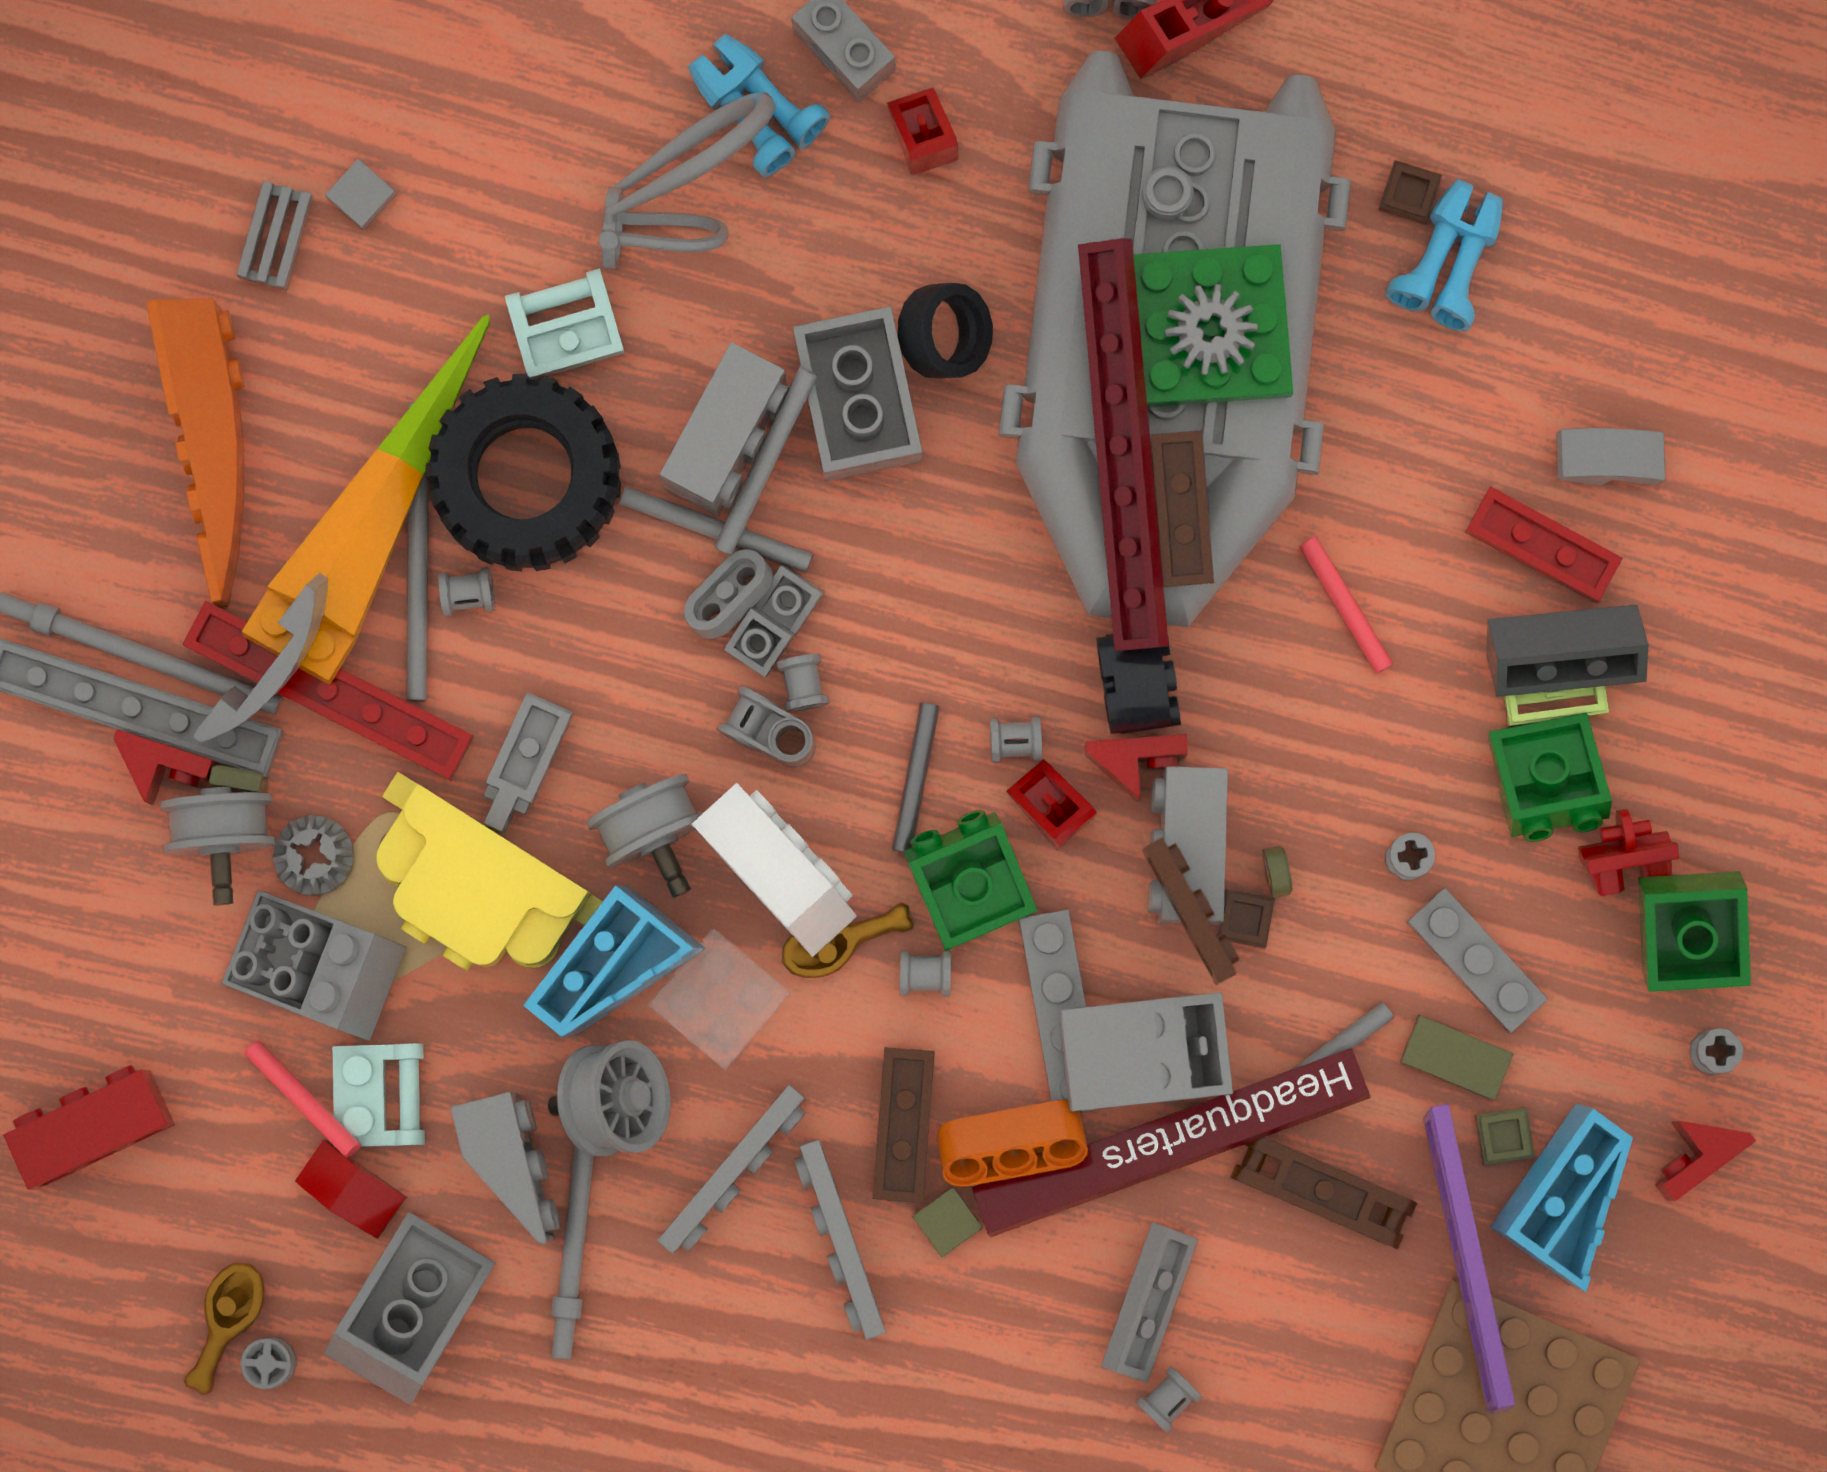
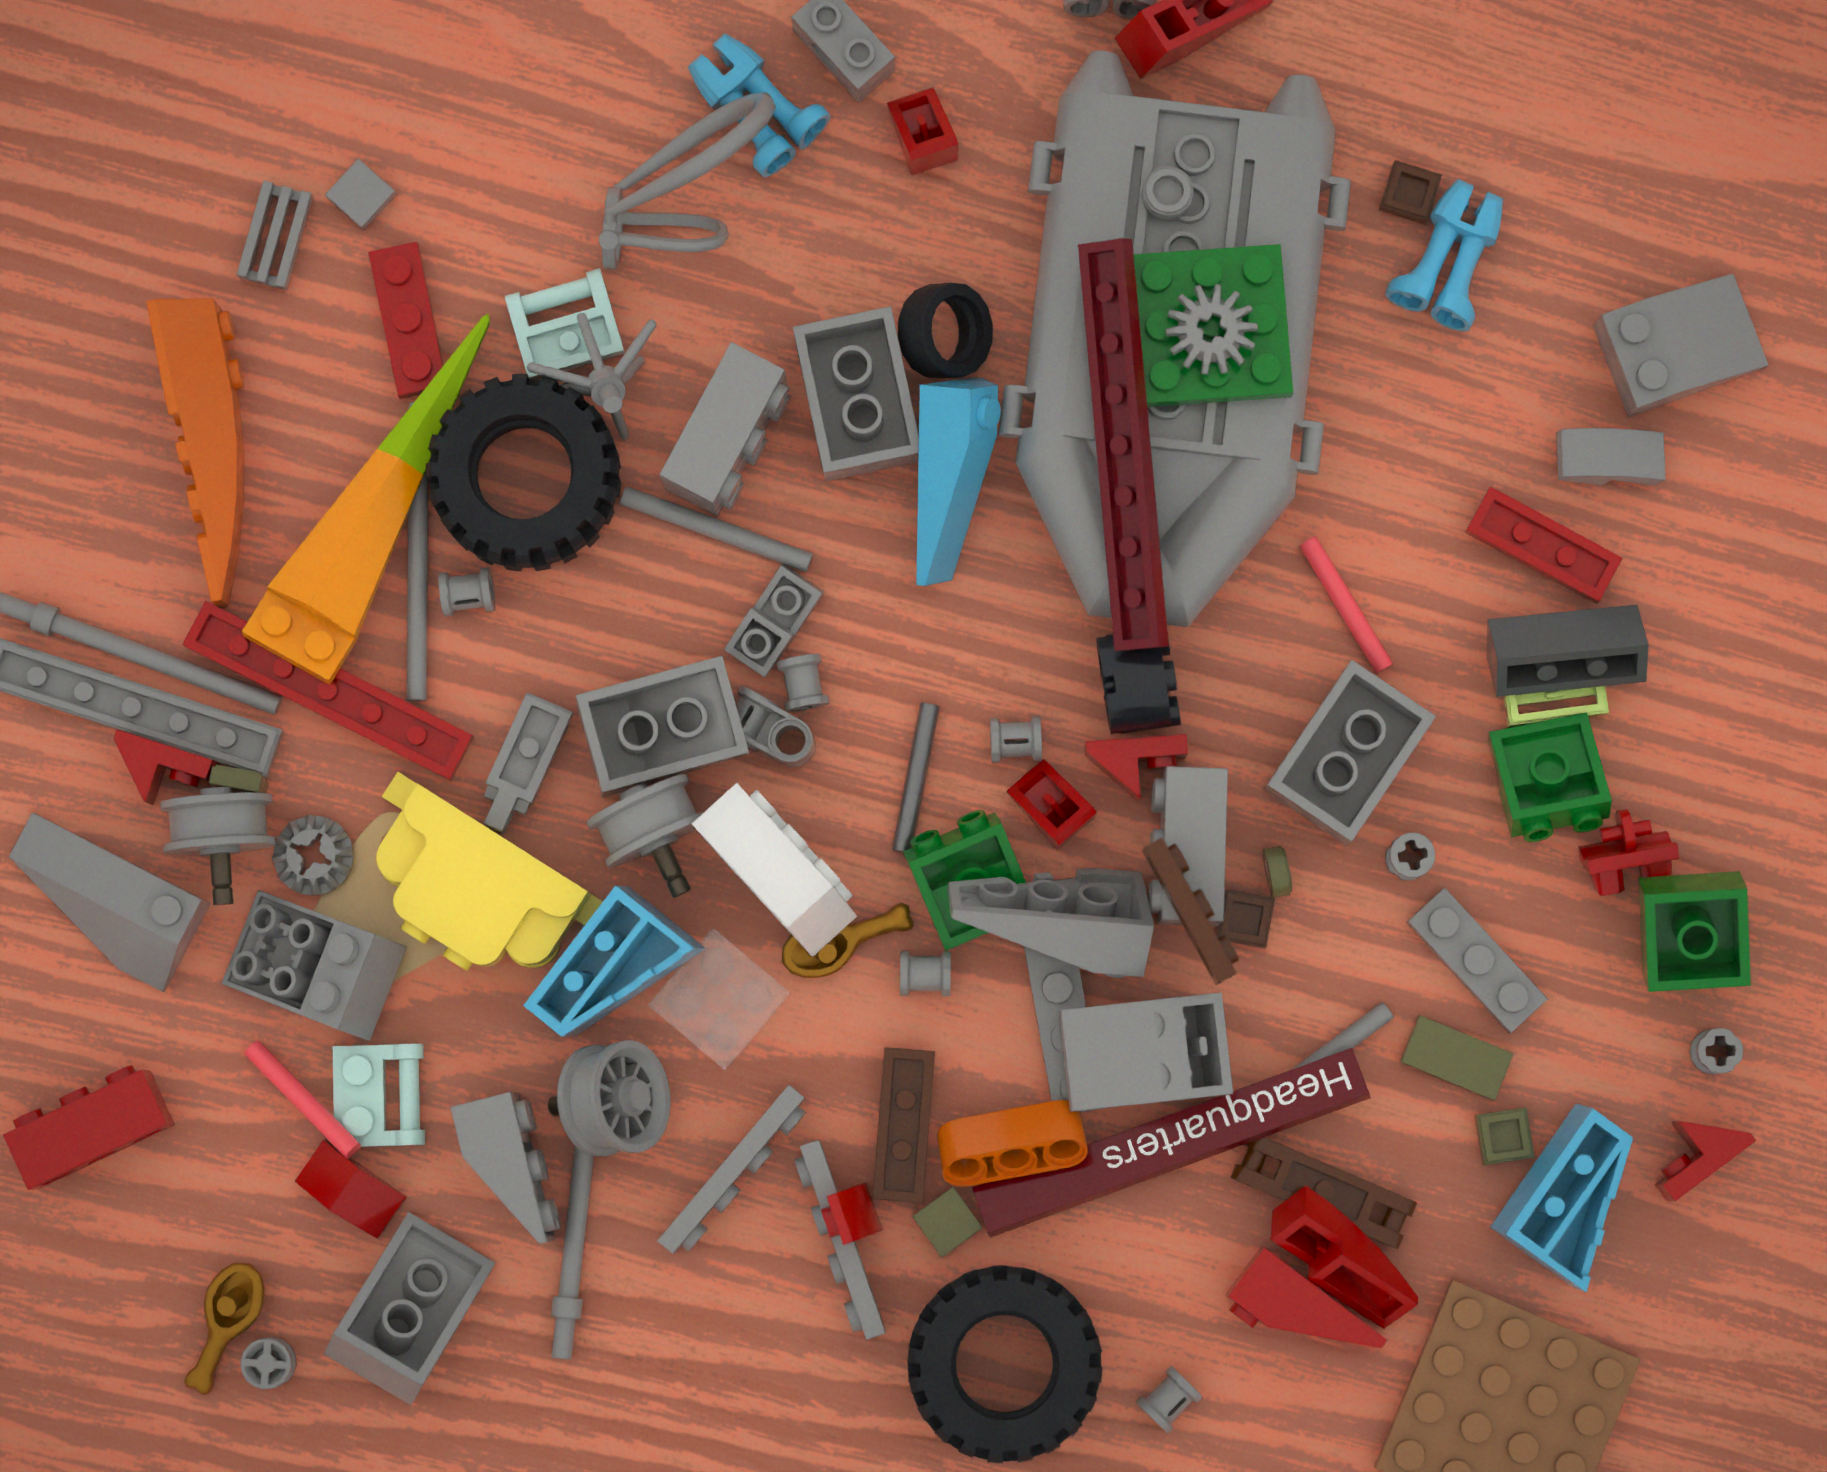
light grey slope [192,573,328,742] -> none
light grey plate [684,549,773,639] -> none
light grey bar [714,367,818,554] -> none
light grey plate [1101,1222,1198,1383] -> none
reddish brown plate [1151,430,1214,587] -> none
medium lavender tile [1423,1104,1515,1414] -> none
none -> light grey wedge [9,812,211,992]
none -> red plate [368,242,444,399]
none -> light grey plant [527,313,656,440]
none -> light grey slope [575,656,749,798]
none -> red slope [821,1182,883,1245]
none -> black tyre [907,1265,1103,1464]
none -> medium azure wedge [916,377,1001,586]
none -> light grey wedge [947,868,1154,978]
none -> red slope [1225,1246,1388,1349]
none -> light grey brick [1263,660,1436,846]
none -> red slope [1270,1185,1418,1329]
none -> light grey slope [1593,274,1769,418]

